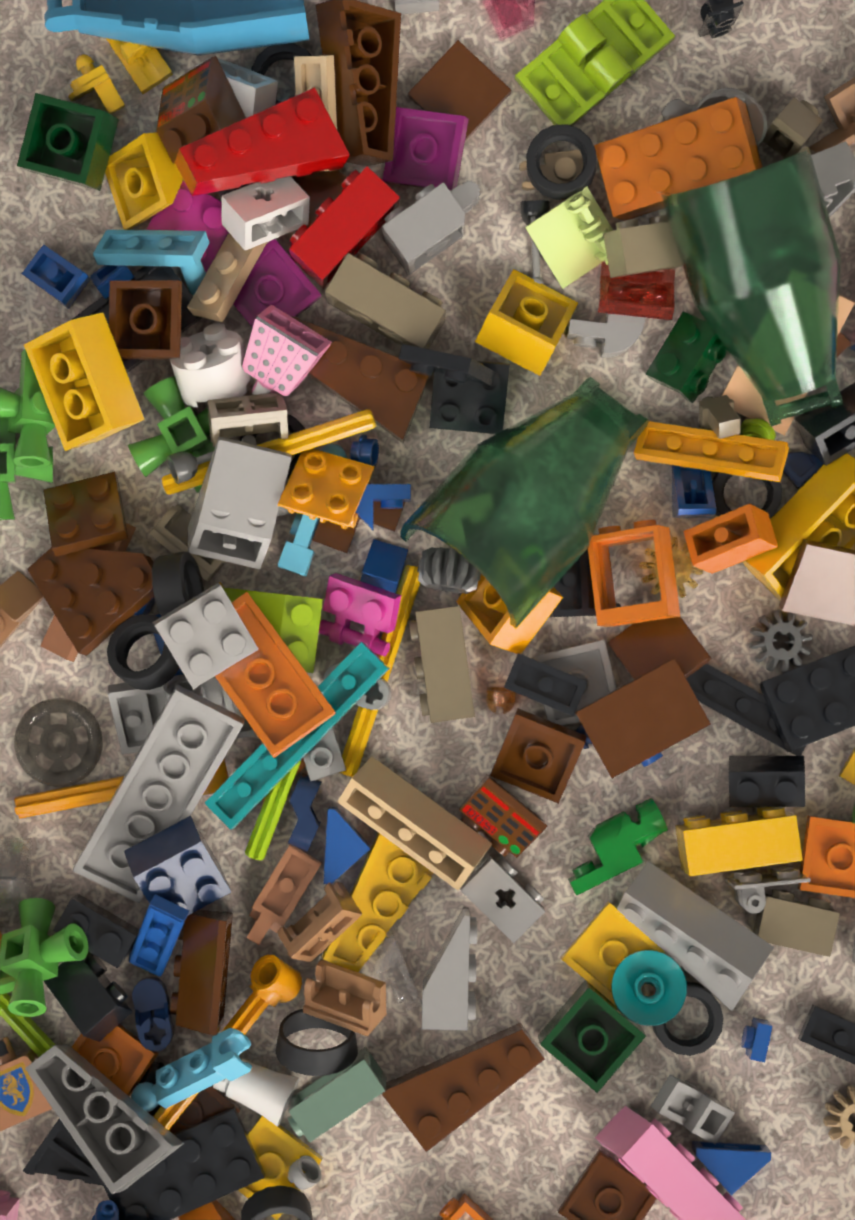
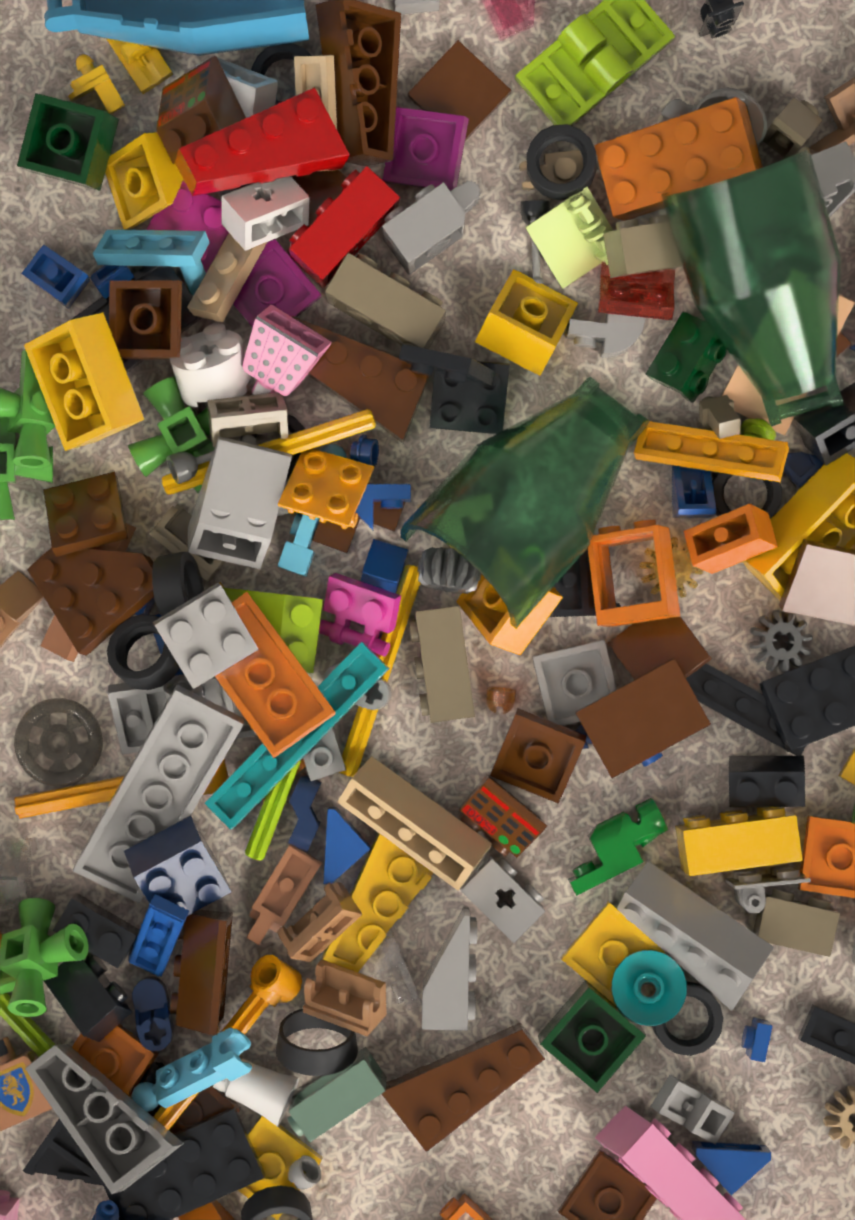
black plate [504,653,587,716] -> none

